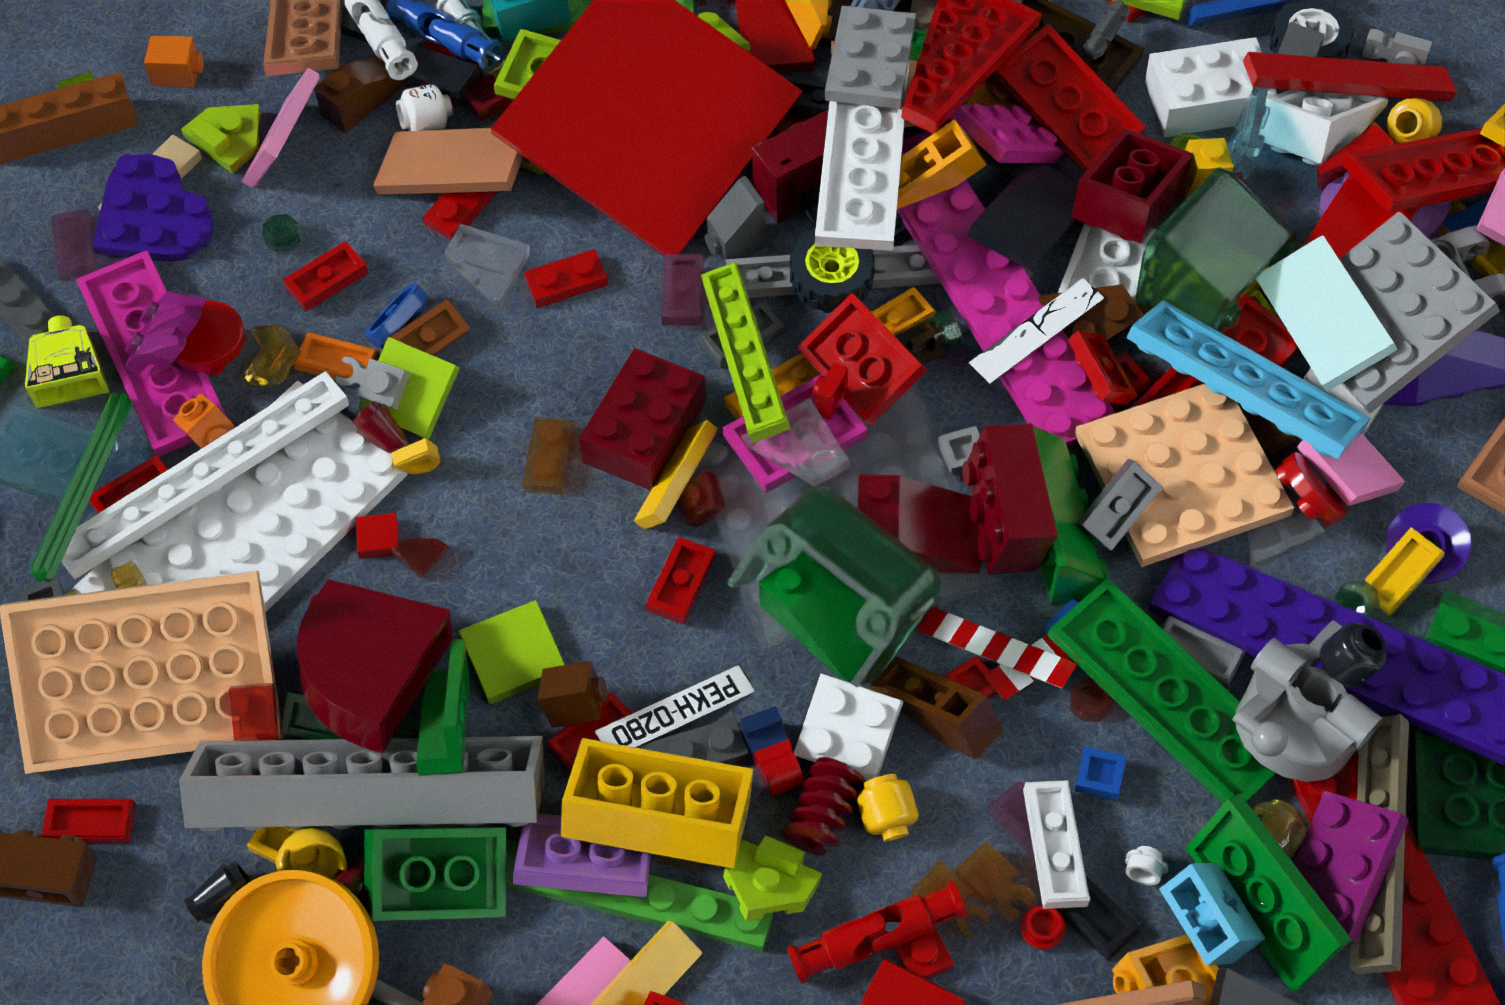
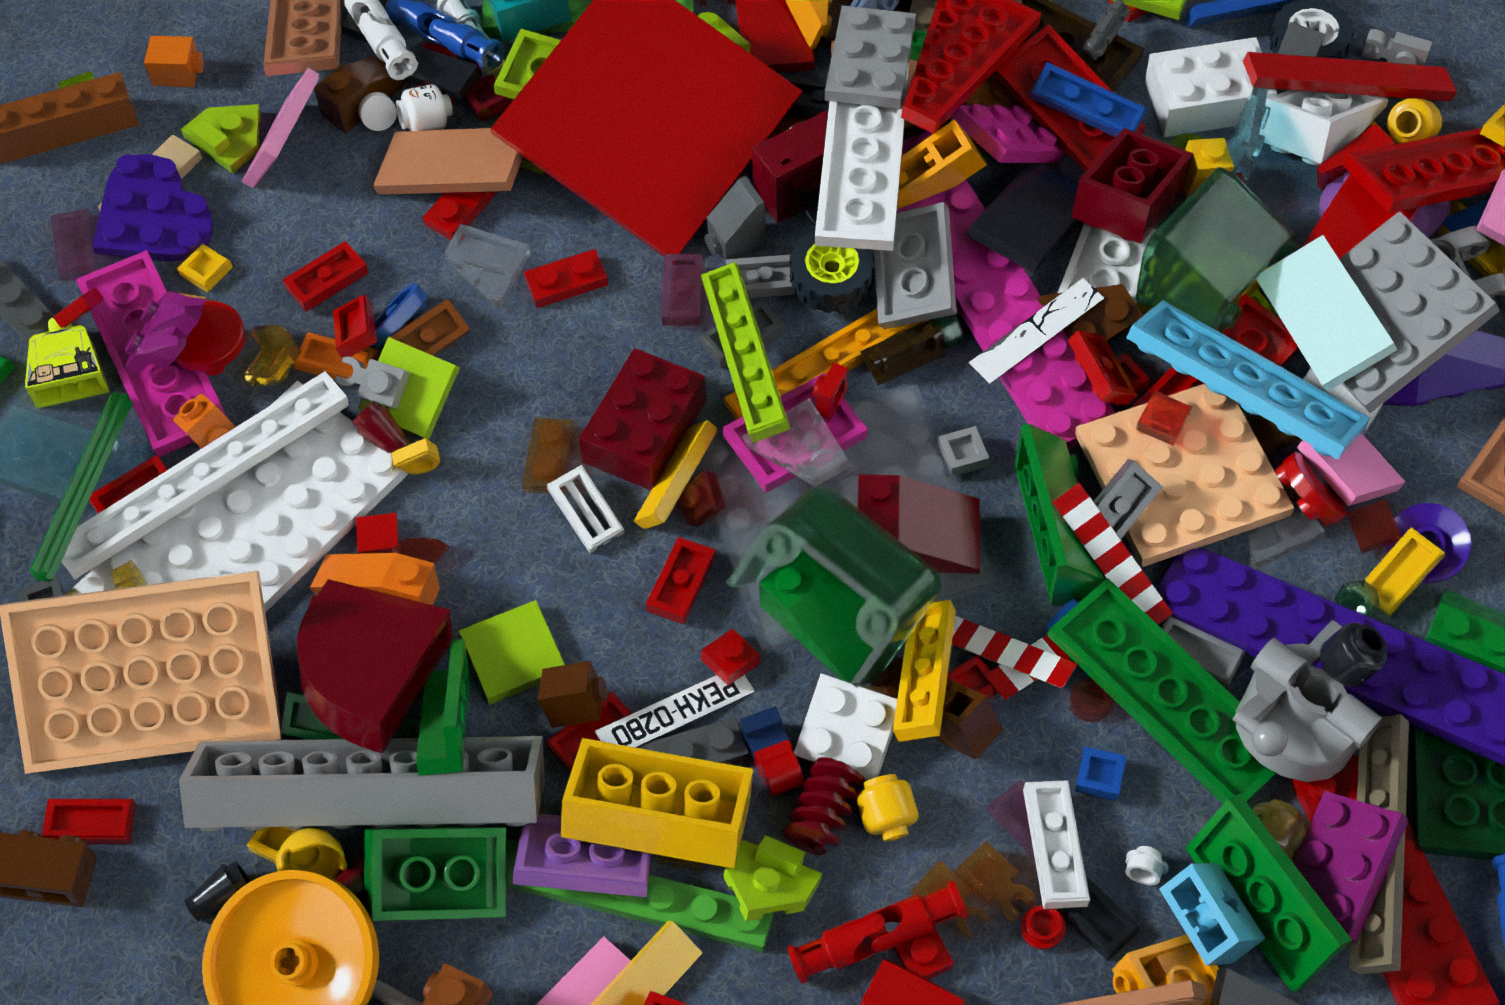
clear red tile [229,683,280,741] -> none
clear green tile [263,214,300,252] -> none
red plate [797,293,928,427] -> none
dark red brick [962,423,1058,575] -> none
none -> red tile [53,287,104,328]
none -> yellow tile [177,243,233,293]
none -> orange slope [310,553,440,605]
none -> red tile [333,294,377,359]
none -> white tile [358,92,397,131]
none -> white tile [547,465,624,553]
none -> red plate [701,629,760,686]
none -> light grey plate [874,202,957,330]
none -> yellow plate [893,599,956,742]
none -> blue tile [1029,62,1147,137]
none -> sticker [1053,483,1173,625]
none -> clear red plate [1136,391,1192,446]
none -> clear red tile [1347,499,1401,554]

